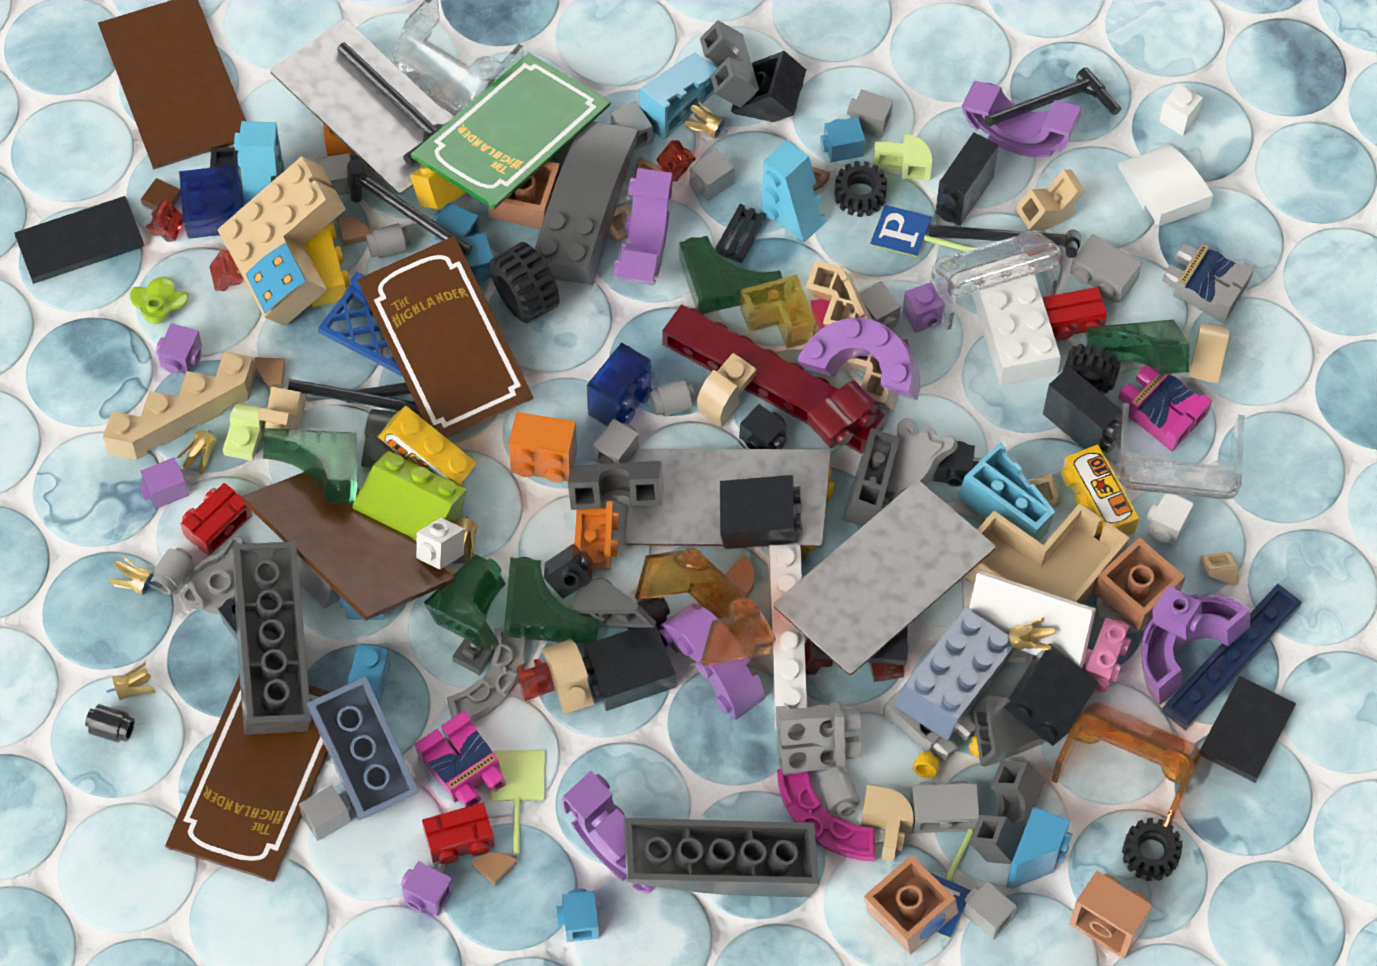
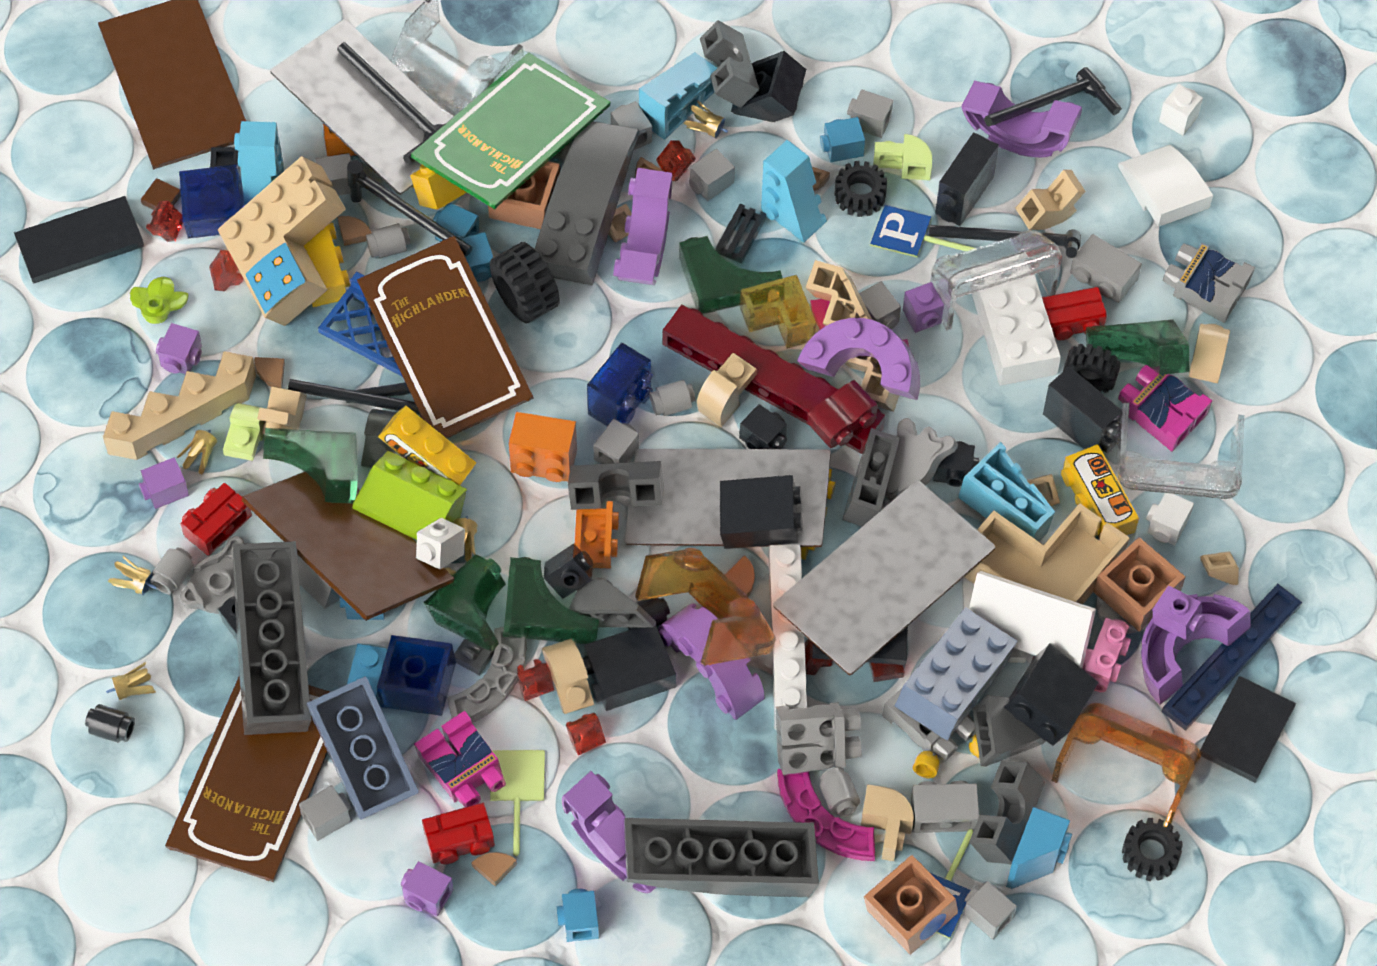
pearl gold piece [1009,617,1056,650] -> none
nougat brick [1070,871,1153,959] -> none
none -> clear blue brick [376,635,456,716]
none -> clear red tile [566,712,606,755]

